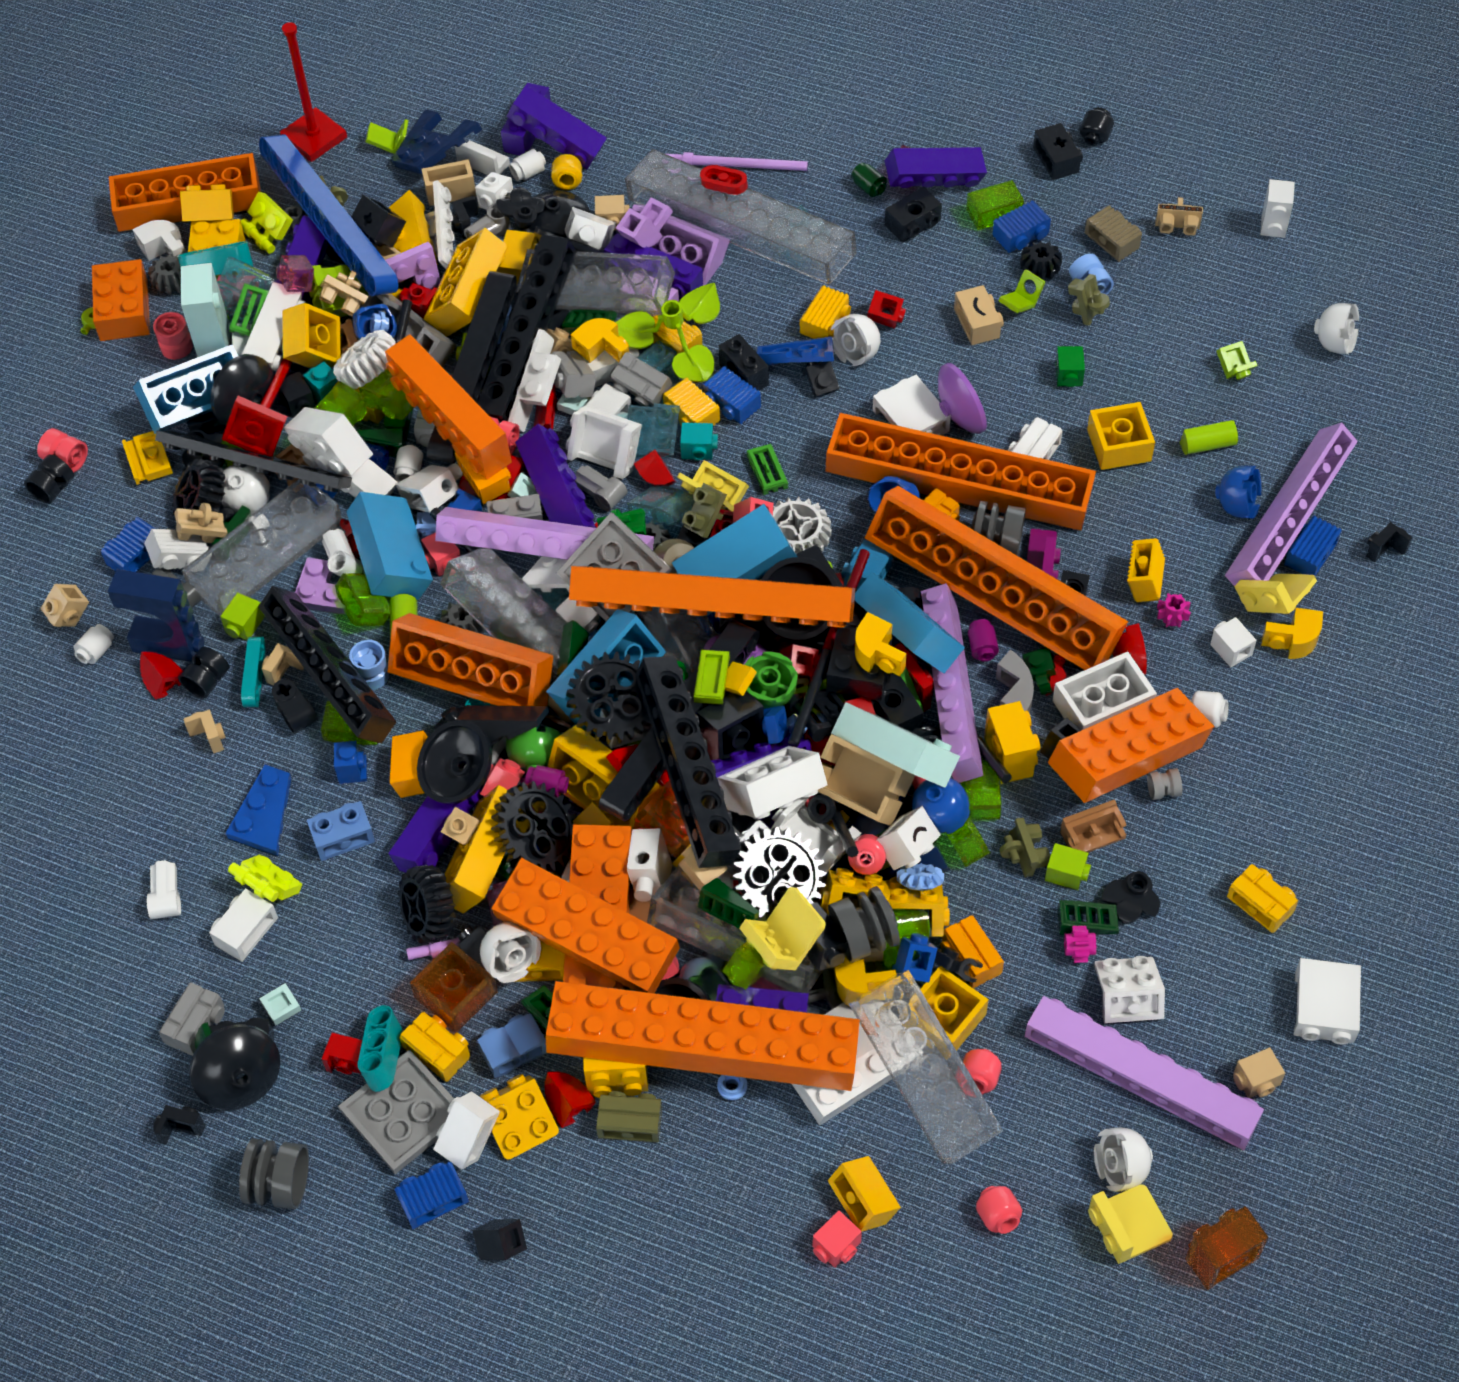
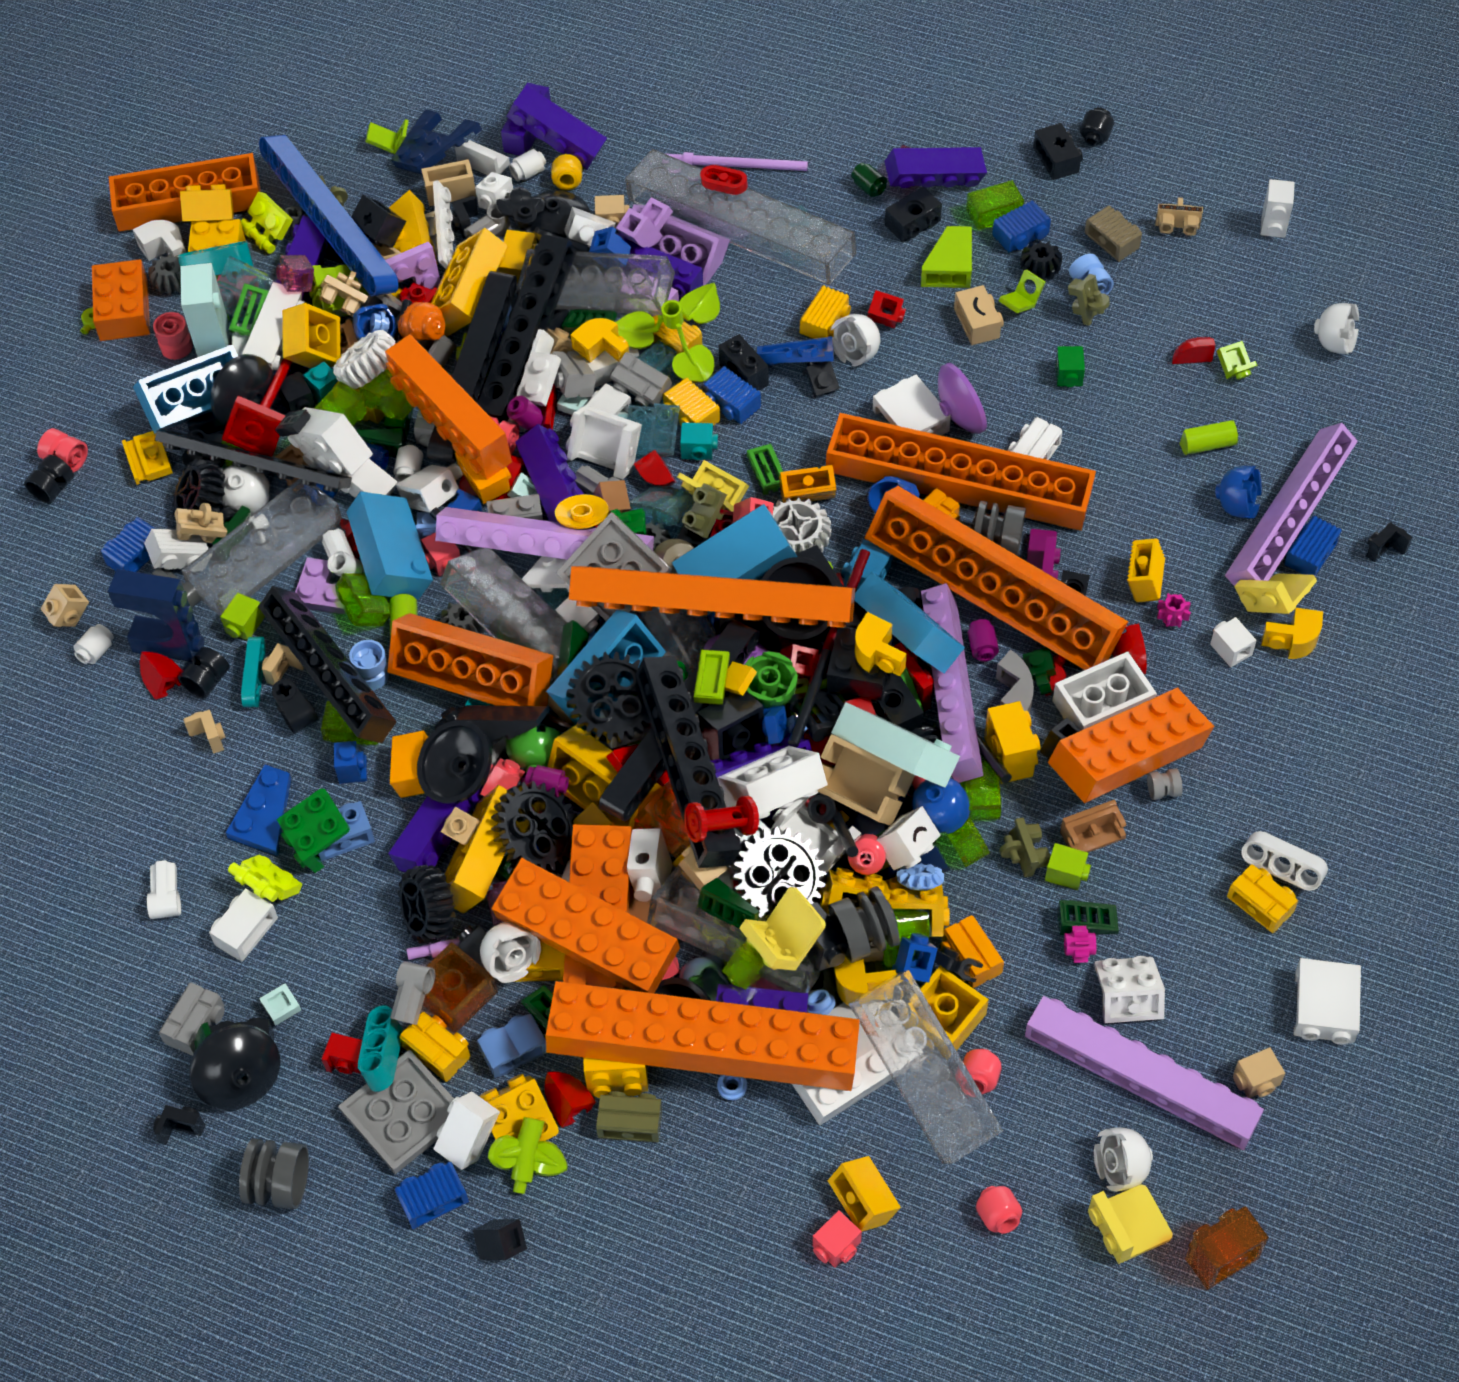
red tile [280,22,347,162] -> none
yellow brick [1087,402,1155,470] -> none
black plate [1101,871,1160,924] -> none
white head [1190,691,1228,728] -> none
none -> black tile [275,409,311,437]
none -> green bracket [276,788,350,873]
none -> light grey piece [390,961,435,1025]
none -> orange hair [397,302,446,341]
none -> lime plant [488,1117,568,1194]
none -> magenta brick [507,396,543,430]
none -> yellow dish [555,494,609,529]
none -> blue brick [589,227,631,268]
none -> medium nougat brick [593,480,631,515]
none -> red hose [684,796,759,843]
none -> light orange brick [779,465,836,503]
none -> light blue plate [807,990,836,1015]
none -> lime slope [921,226,972,288]
none -> red brick [1172,337,1216,364]
none -> white beam [1241,831,1328,891]

